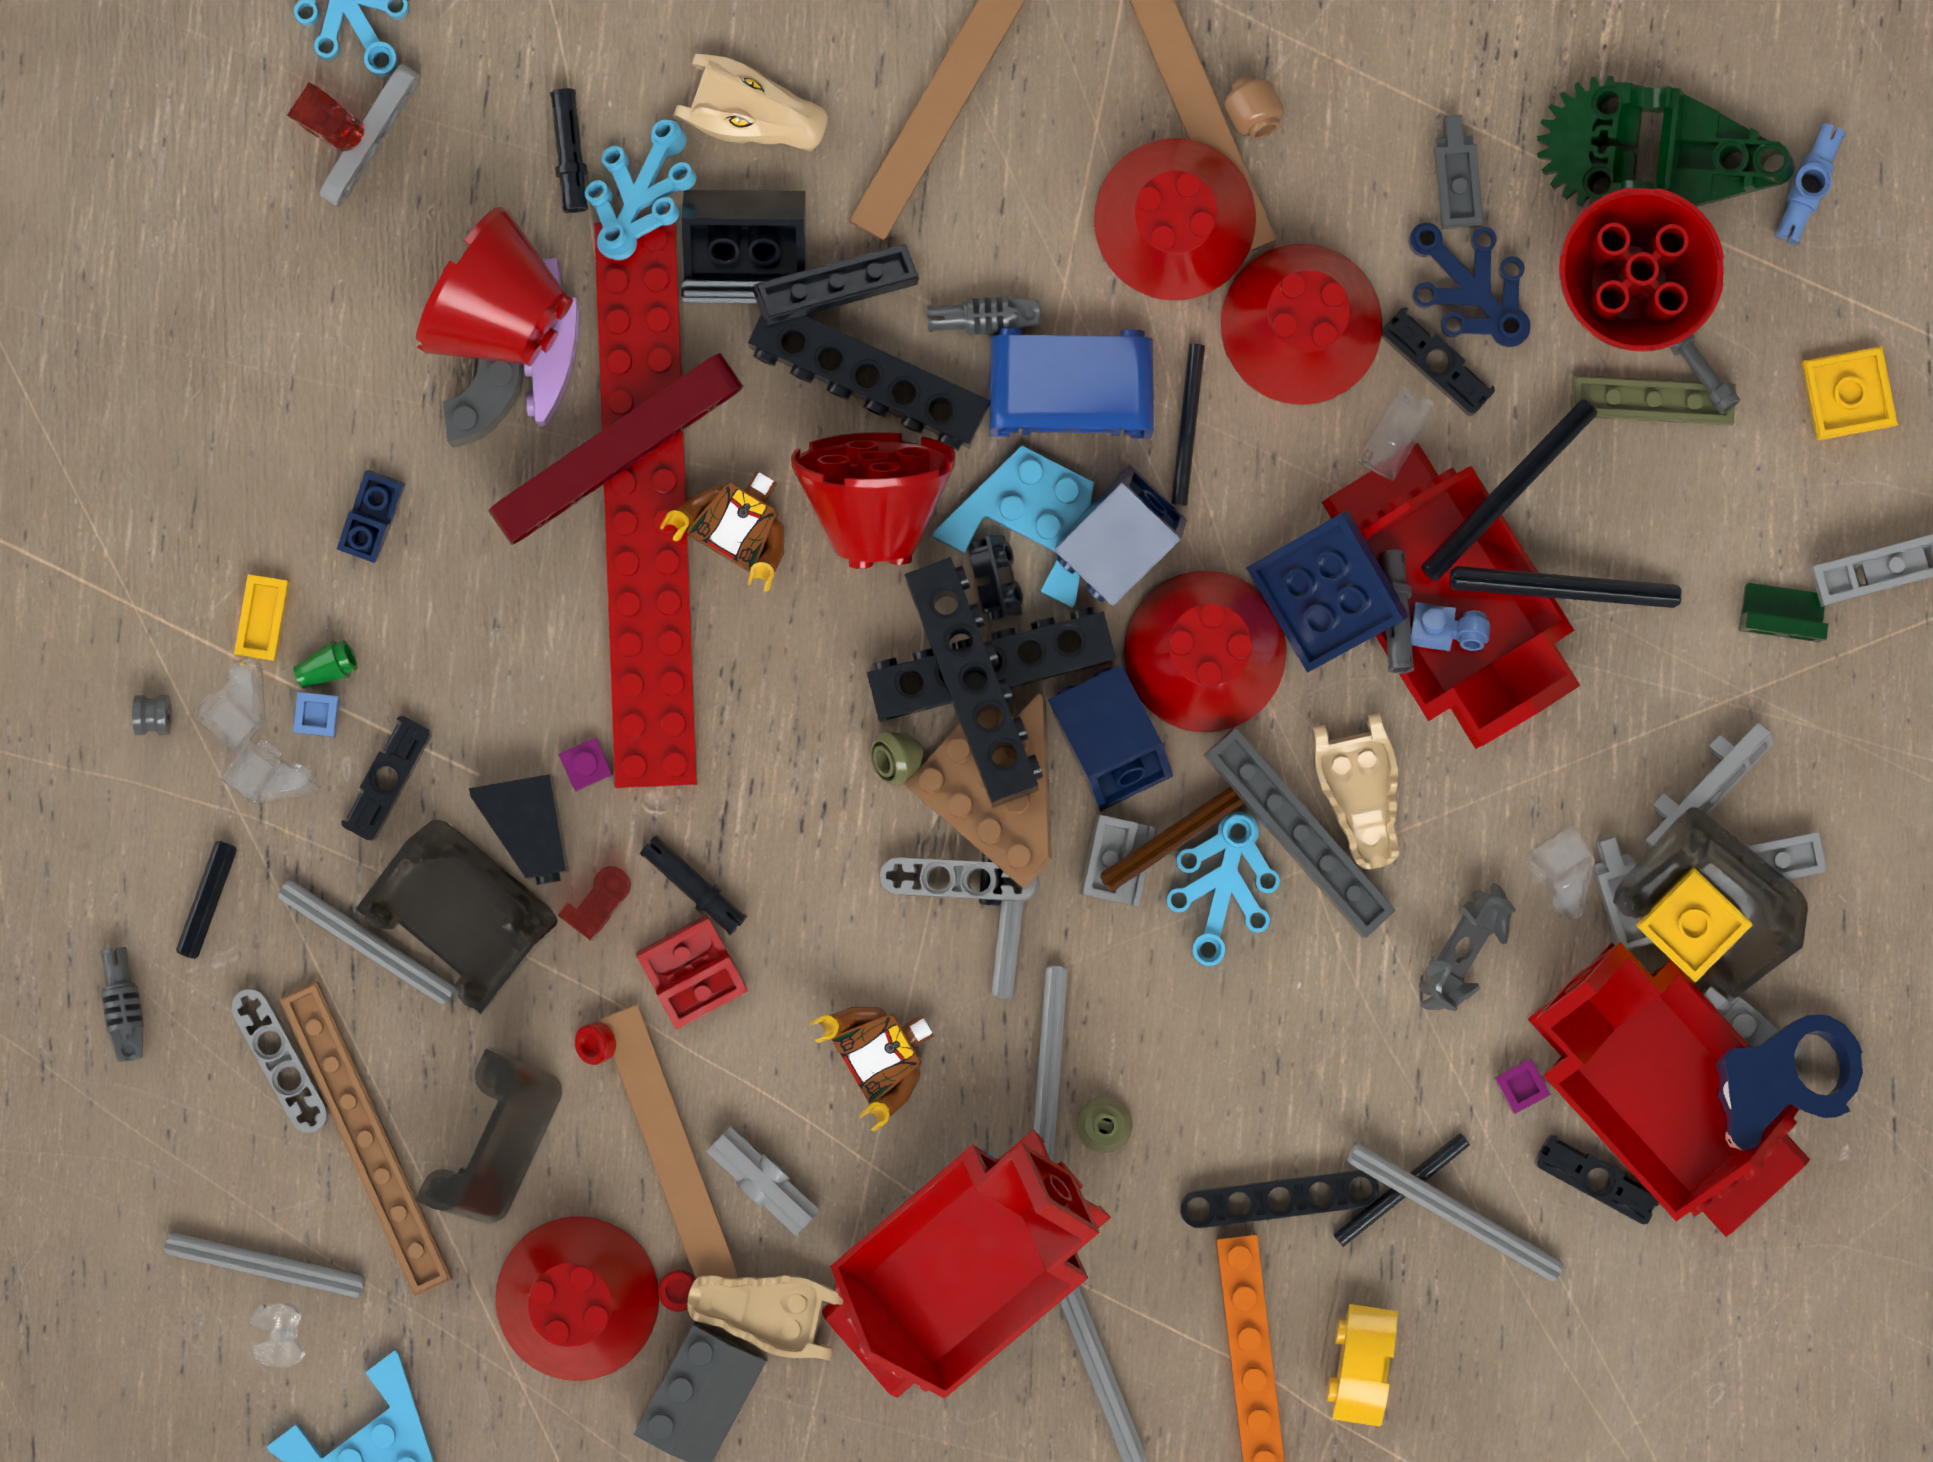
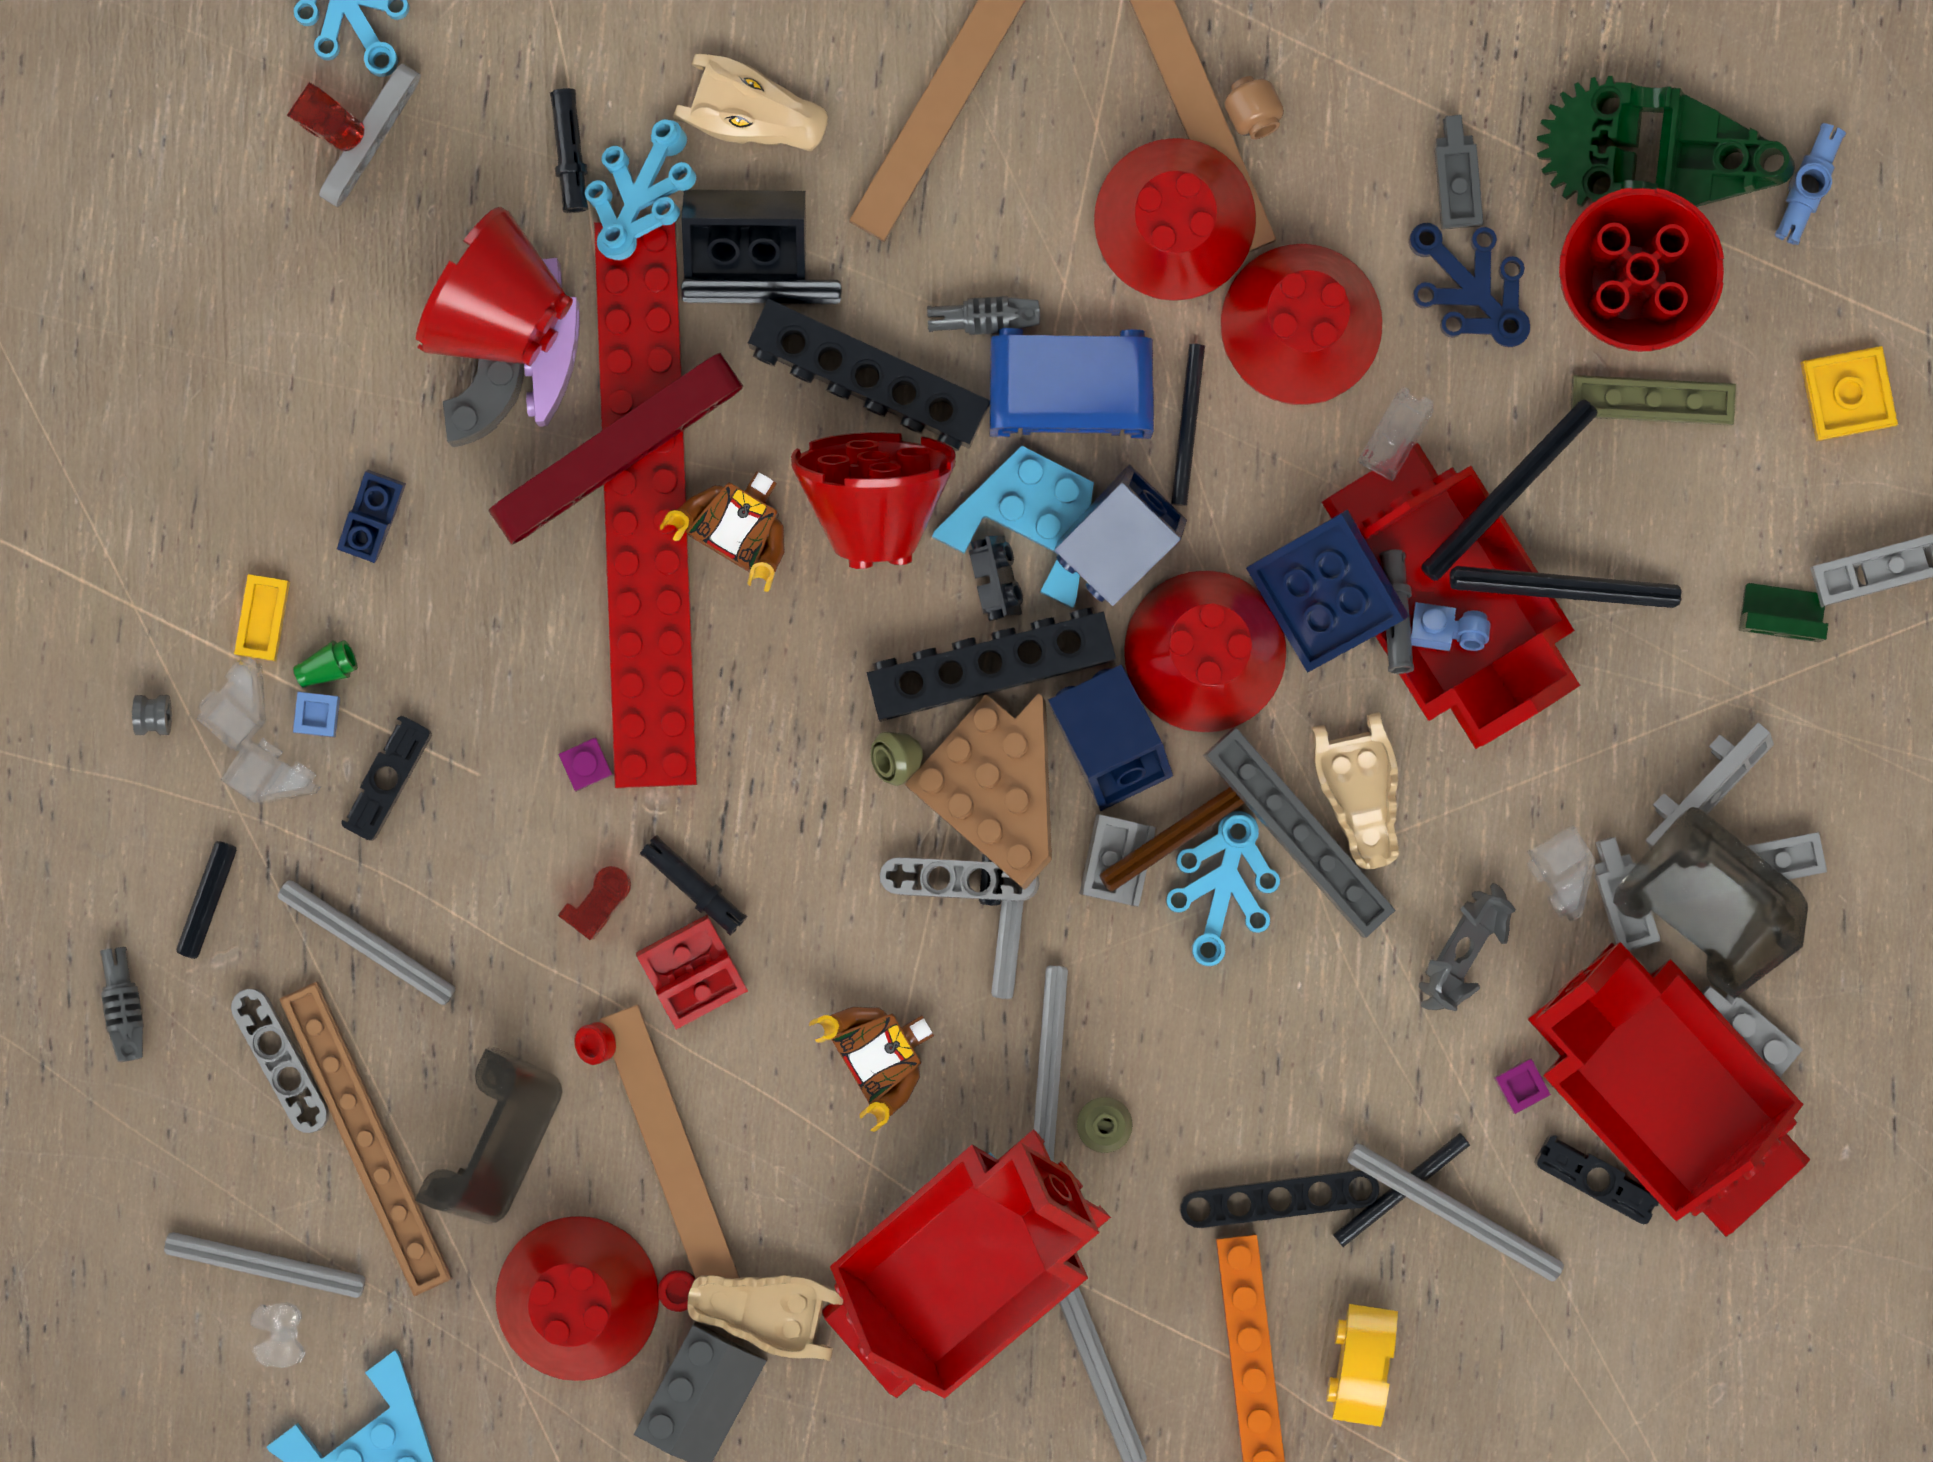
clear smoke windscreen [356,819,558,1014] -> none
black slope [469,774,569,885] -> none
light grey piece [706,1126,820,1236] -> none
black tile [753,244,919,326] -> none
black brick [905,557,1043,808] -> none
black piece [1381,307,1495,416] -> none
yellow tile [1635,866,1753,982] -> none
dark grey bar [1669,334,1741,414] -> none
dark blue animal [1716,1014,1863,1150] -> none

